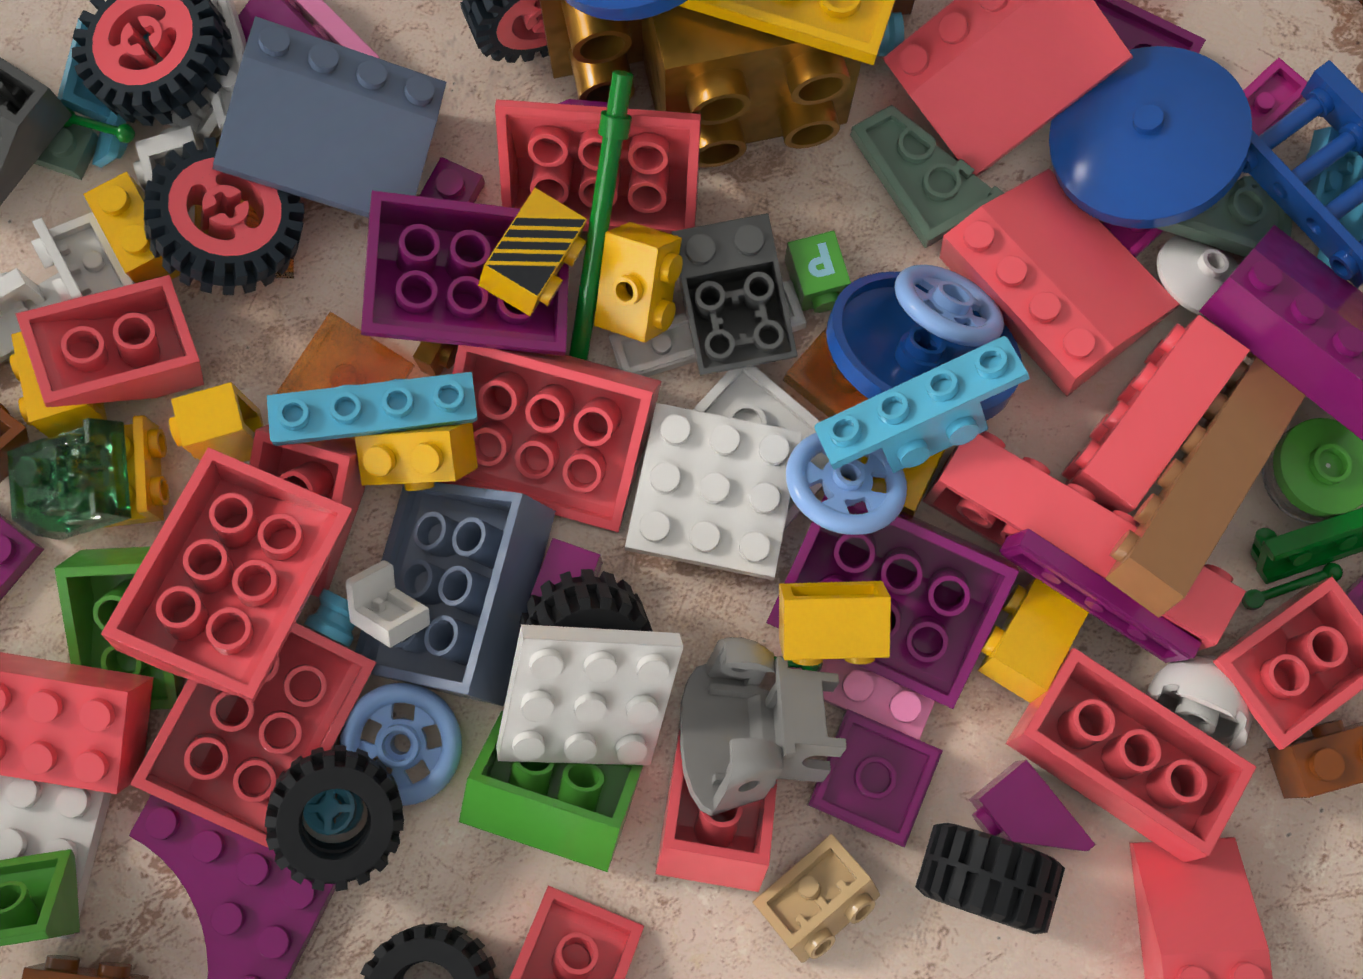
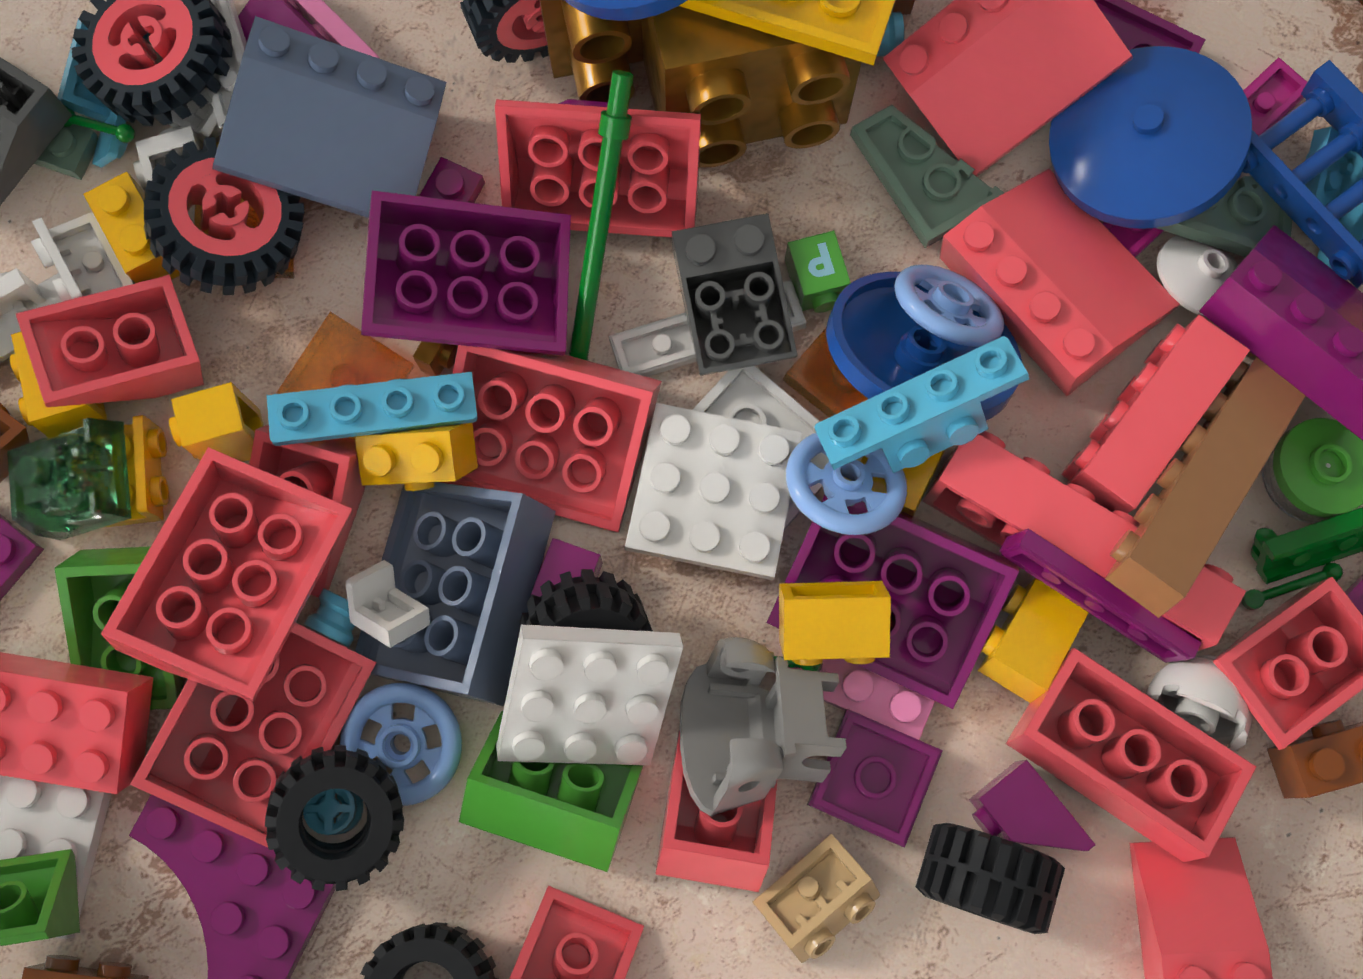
brick [478,188,587,316] -> none
yellow brick [594,222,683,343] -> none

